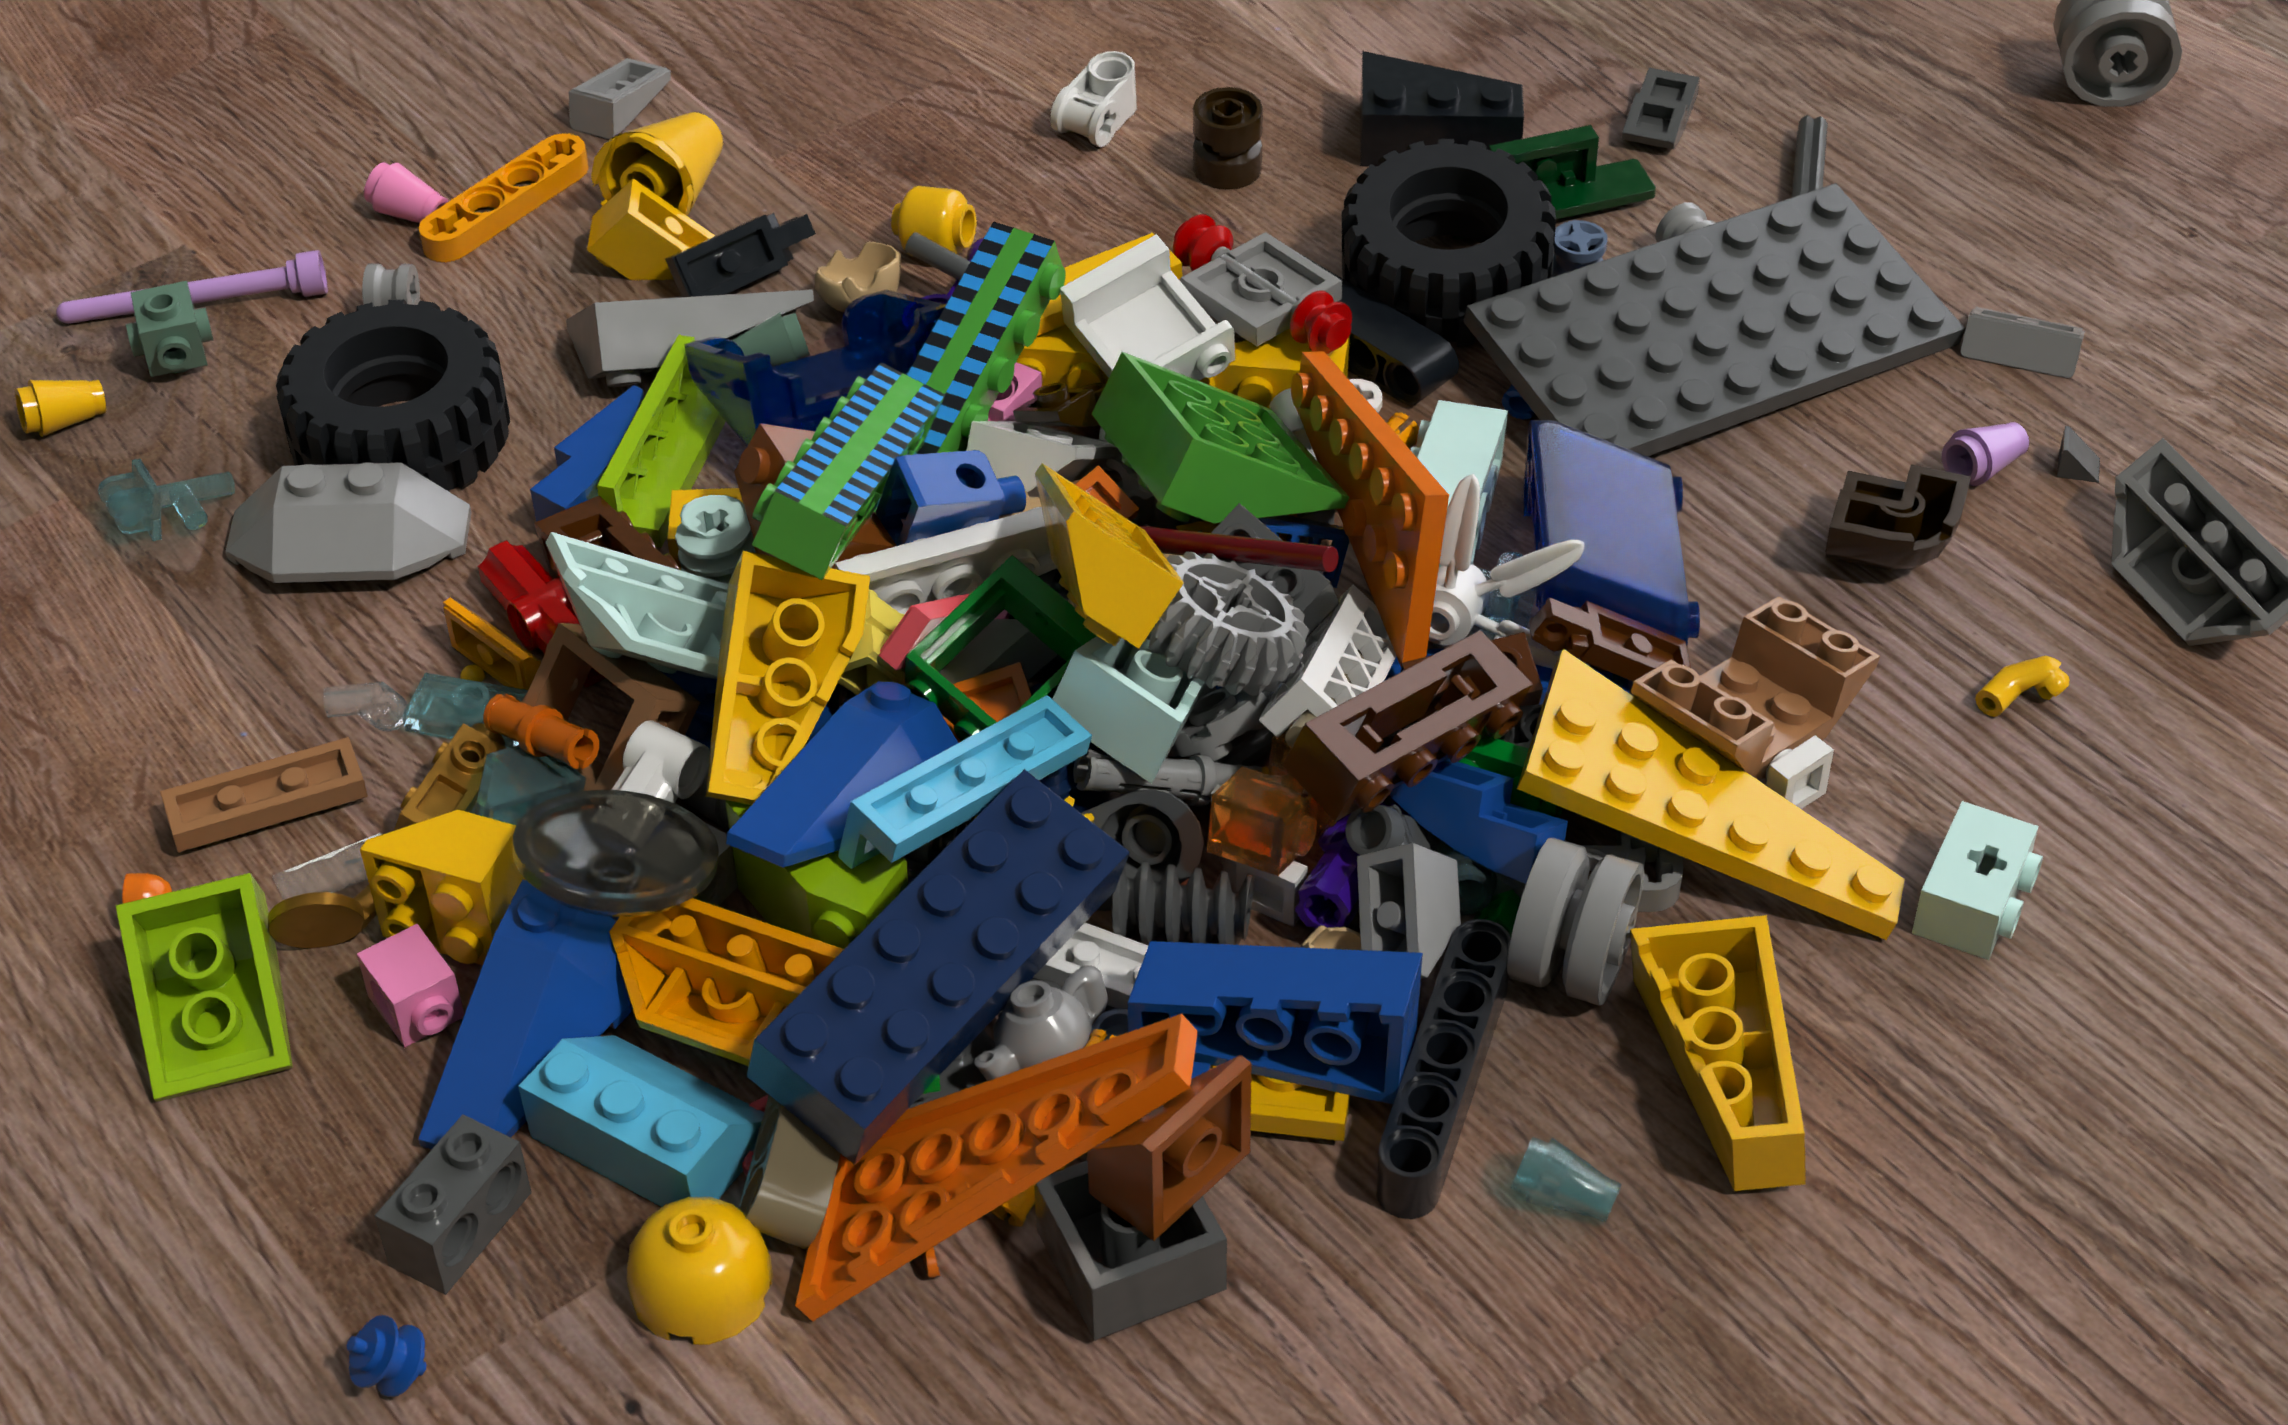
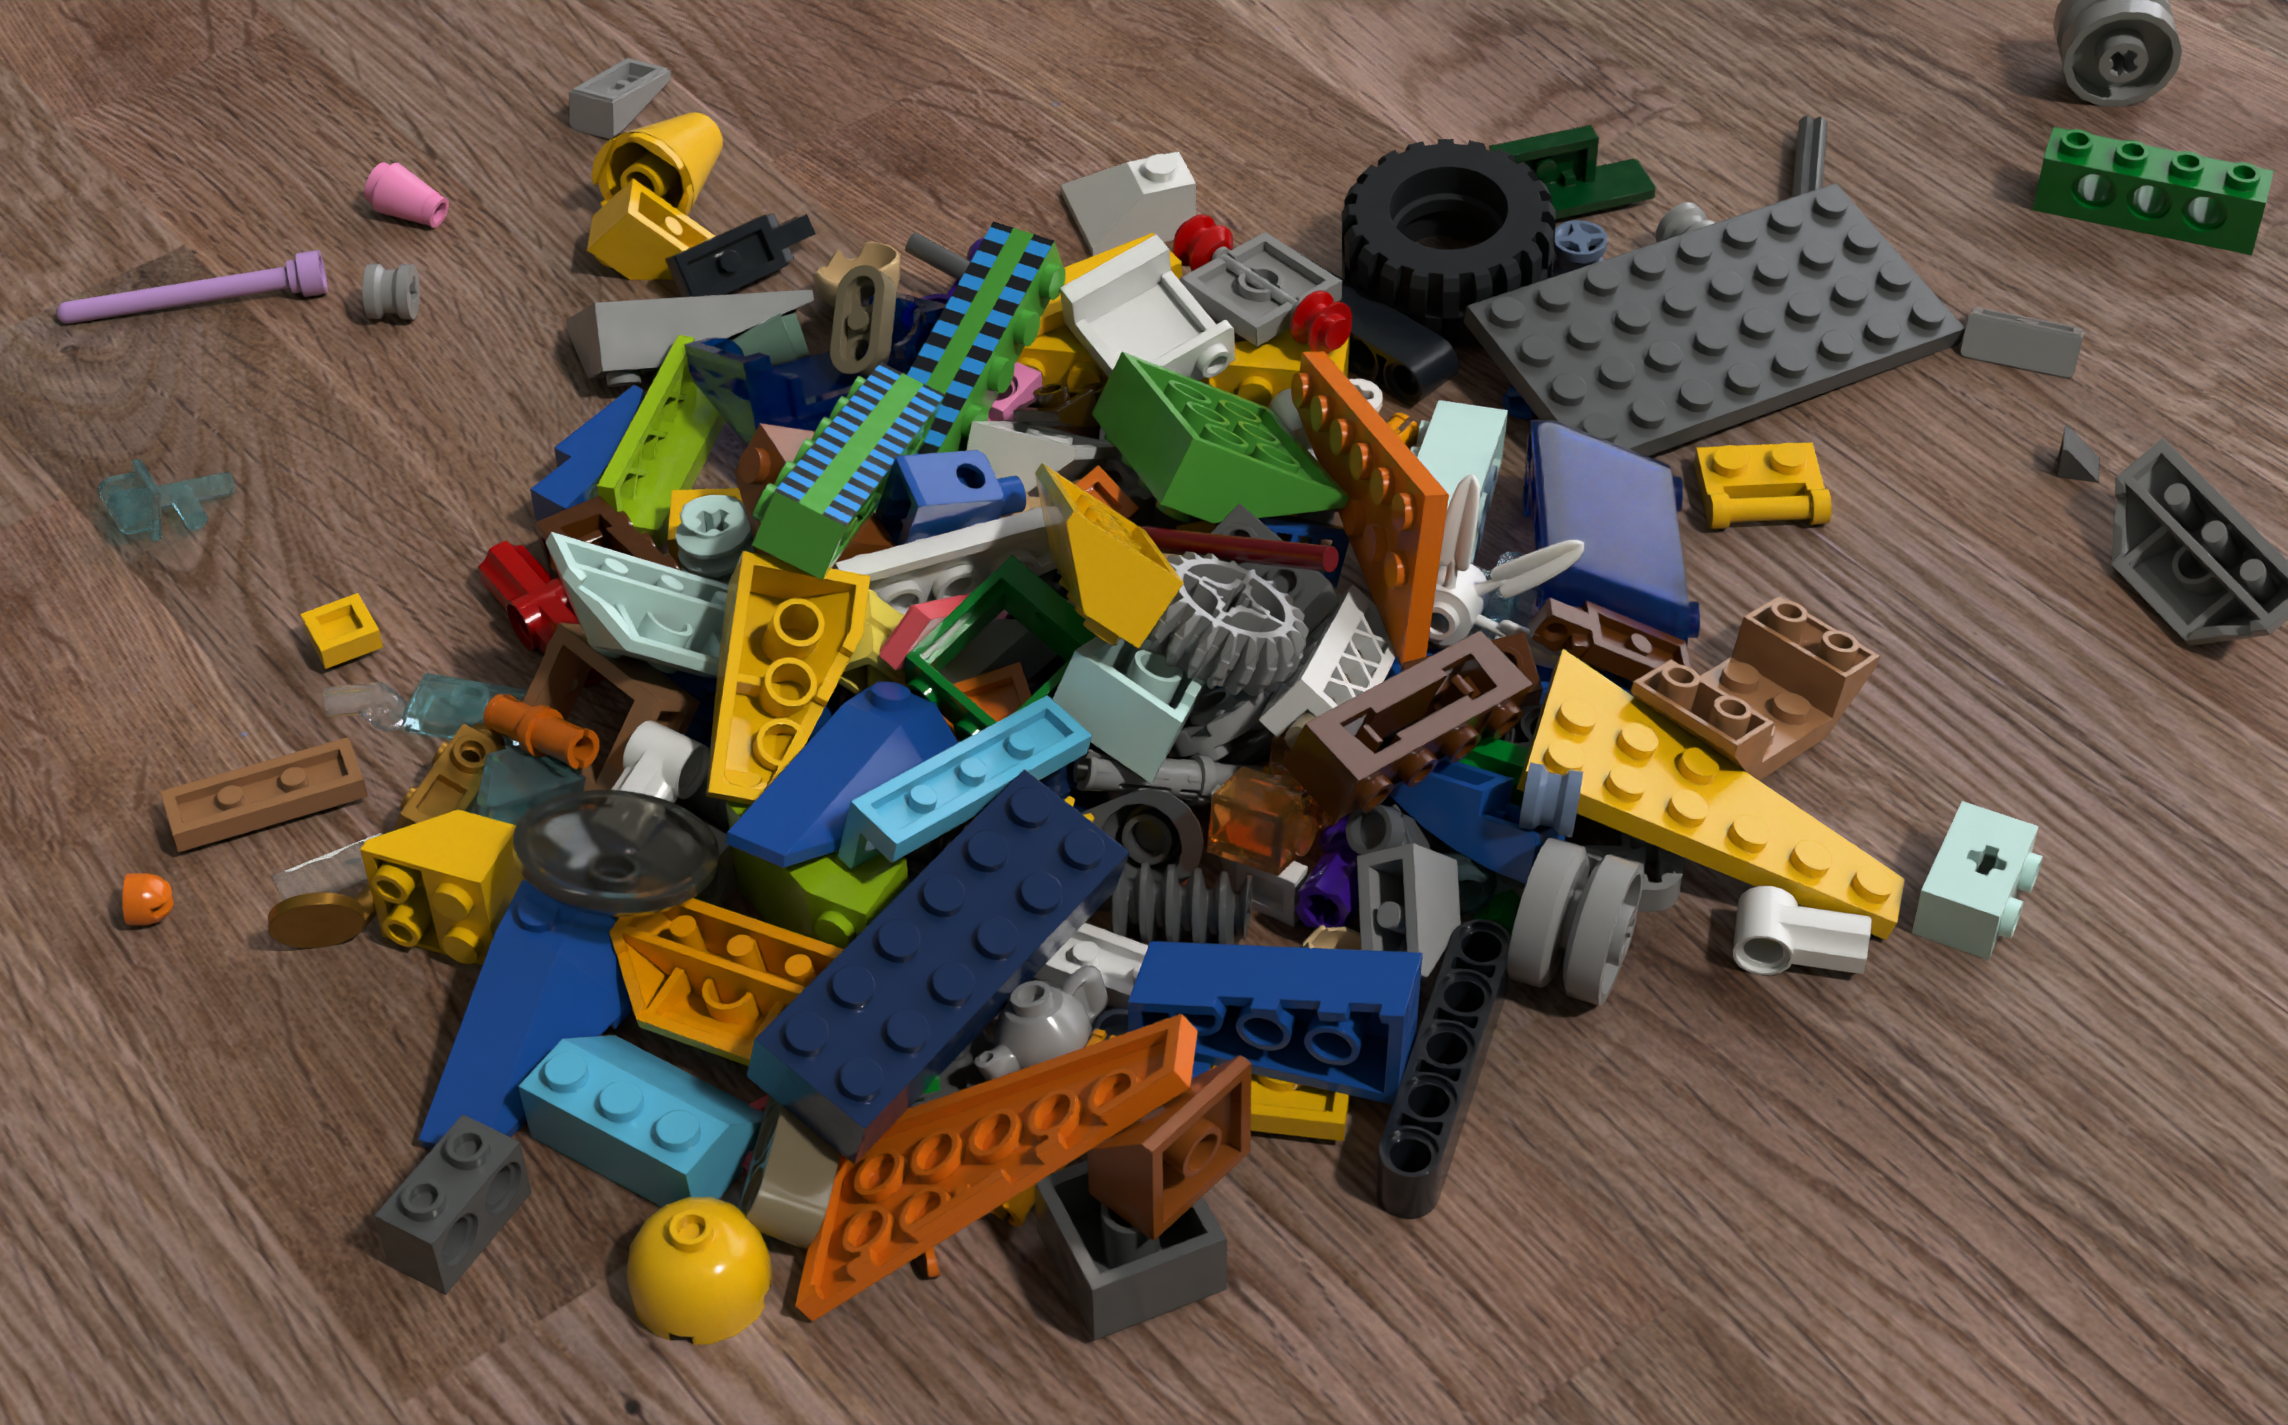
yellow cone [15,380,106,437] -> none
lime slope [116,873,293,1102] -> none
sand green brick [126,281,213,377] -> none
light grey wedge [225,463,472,583] -> none
black tyre [276,299,510,492] -> none
blue wheel [346,1315,427,1397] -> none
bright pink brick [357,924,464,1048] -> none
light orange beam [418,133,589,262] -> none
light orange slope [443,597,541,699] -> none
yellow piece [460,664,485,685] -> none
yellow head [891,186,977,256] -> none
white piece [1050,51,1137,147] -> none
dark brown wheel [1193,87,1263,190] -> none
black wedge [1360,51,1524,167] -> none
clear light blue cone [1511,1136,1622,1223] -> none
dark grey slope [1622,67,1700,149] -> none
yellow wedge [1630,915,1806,1191] -> none
white plate [1766,735,1834,809] -> none
dark brown brick [1825,464,1971,570] -> none
lavender cone [1942,422,2029,486] -> none
yellow arm [1975,655,2070,717] -> none
none -> yellow plate [300,593,383,669]
none -> dark tan plate [830,265,896,380]
none -> white slope [1061,151,1196,256]
none -> sand blue wheel [1519,762,1584,837]
none -> yellow plate [1694,442,1832,529]
none -> white piece [1733,886,1872,975]
none -> green brick [2033,127,2274,255]

